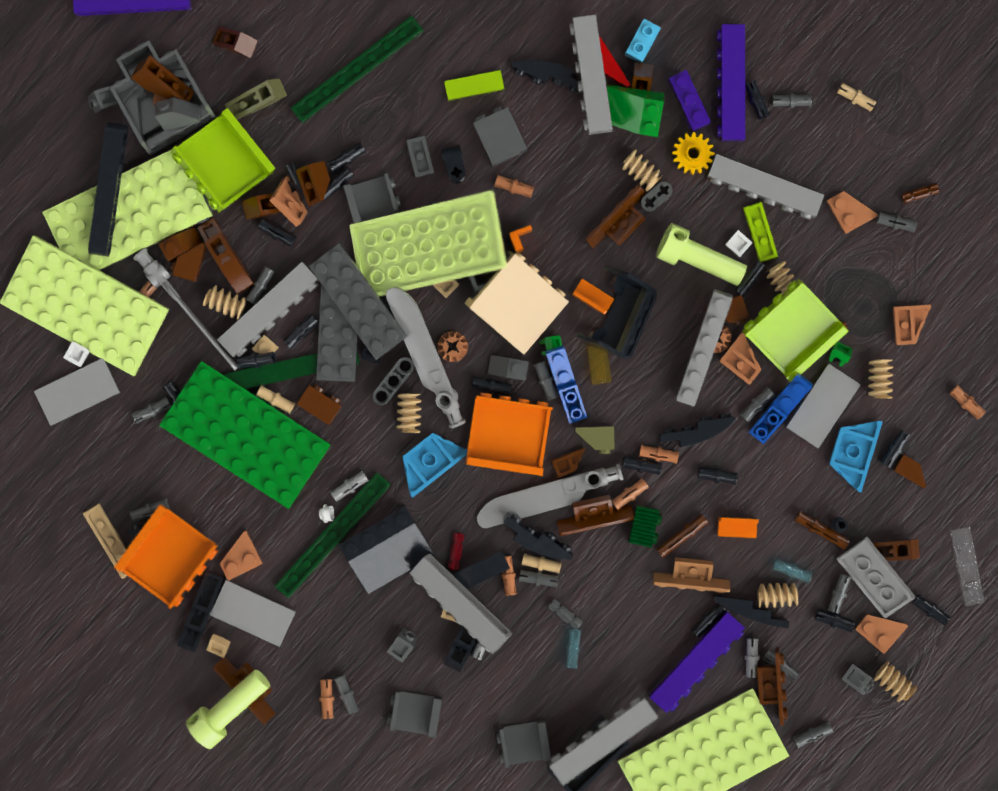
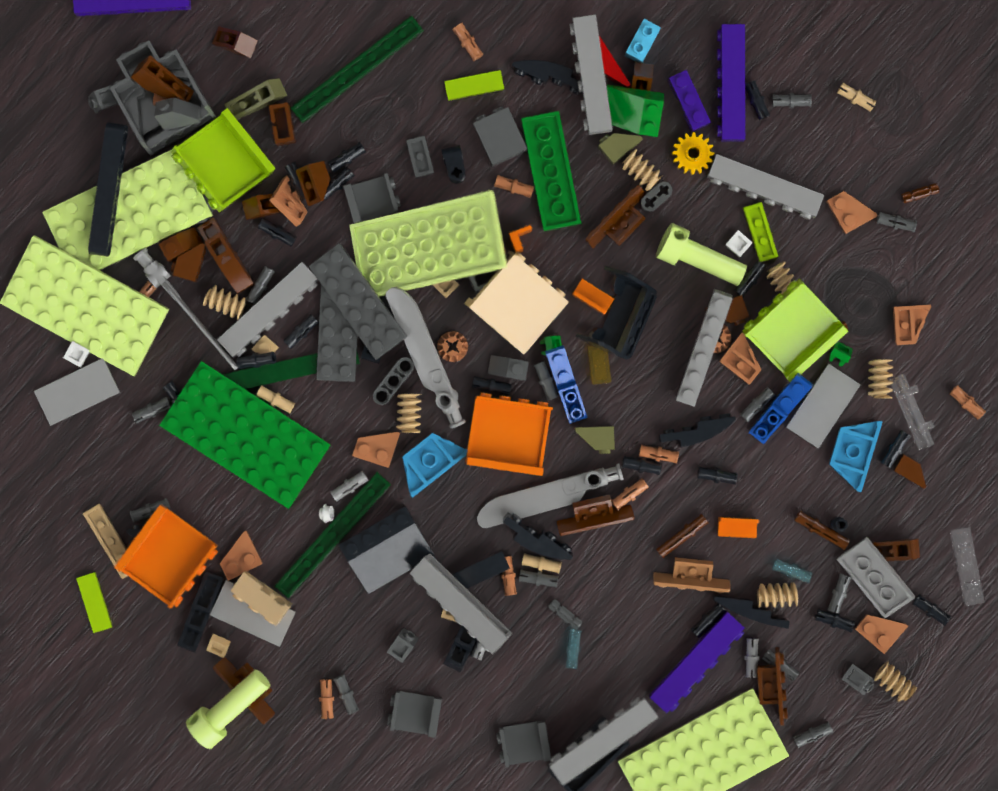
reddish brown brick [297,384,342,425] -> none
dark red axle [448,533,464,570] -> none
reddish brown tile [551,447,585,478] -> none
dark green brick [628,505,662,548] -> none
none -> lime tile [76,572,113,633]
none -> tan wedge [231,571,292,626]
none -> reddish brown piece [269,102,296,146]
none -> nougat wing [352,432,400,468]
none -> nougat pin [452,23,484,61]
none -> green plate [521,111,581,231]
none -> olive slope [598,133,643,165]
none -> clear hinge [889,374,935,450]

